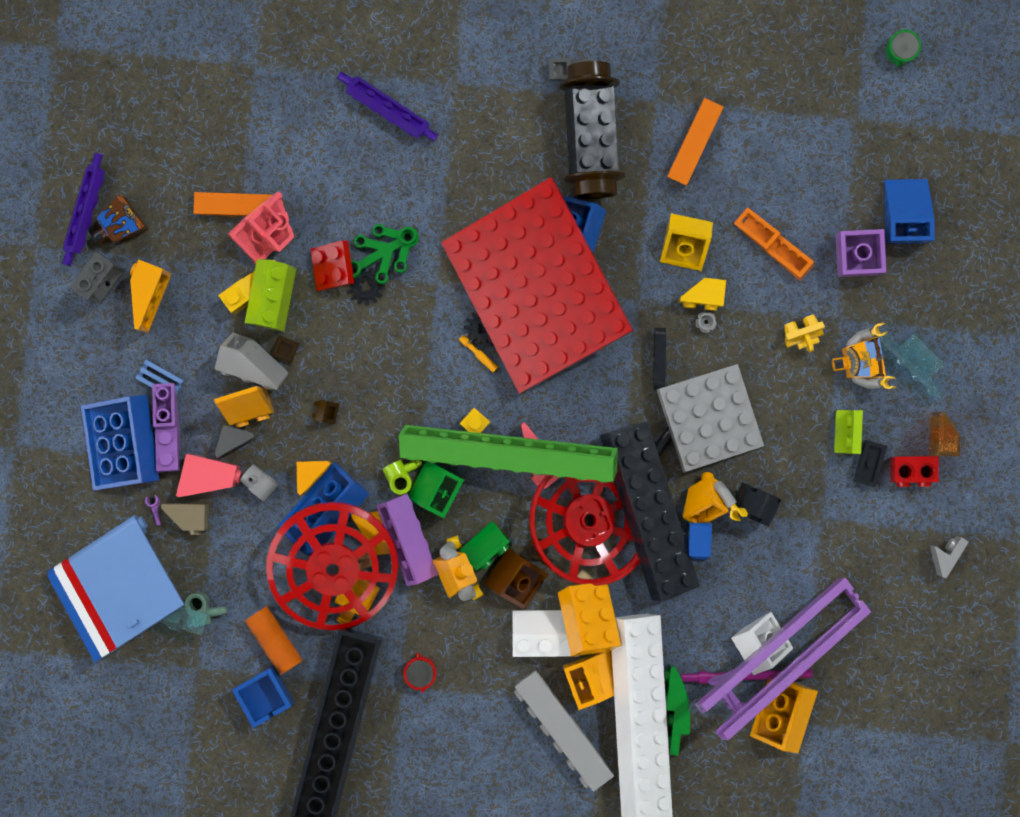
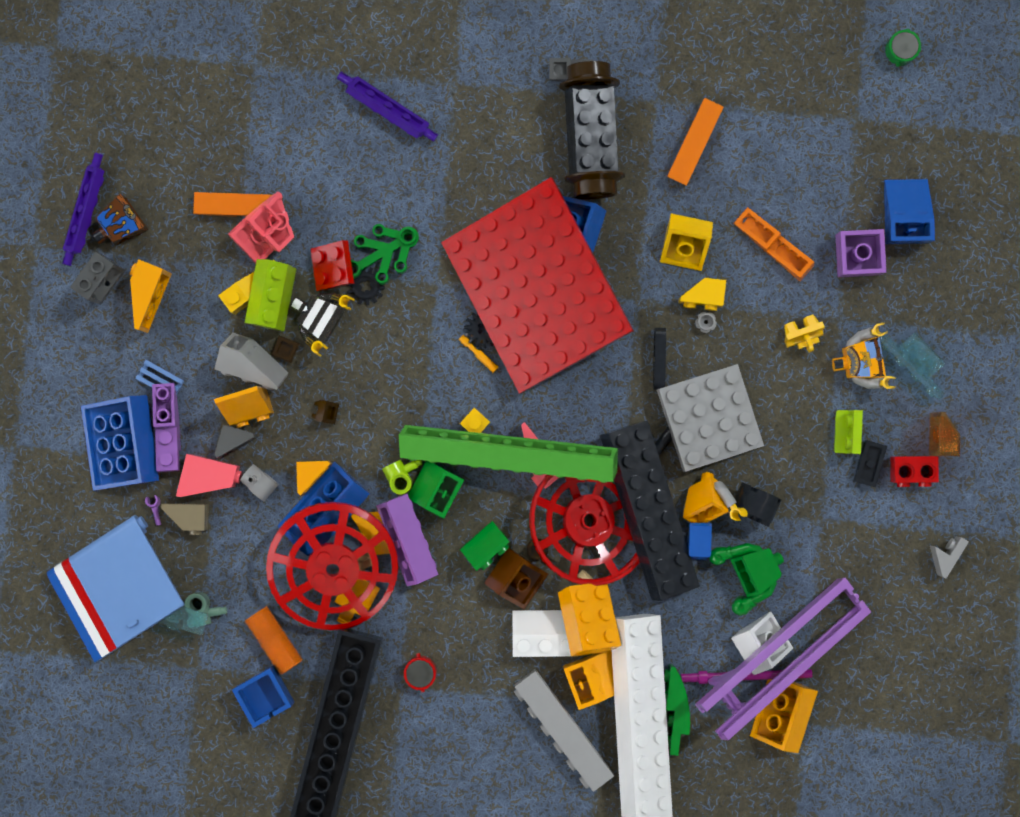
light orange torso [432,535,484,601] -> none
none -> torso [291,293,355,357]
none -> green torso [709,543,784,616]

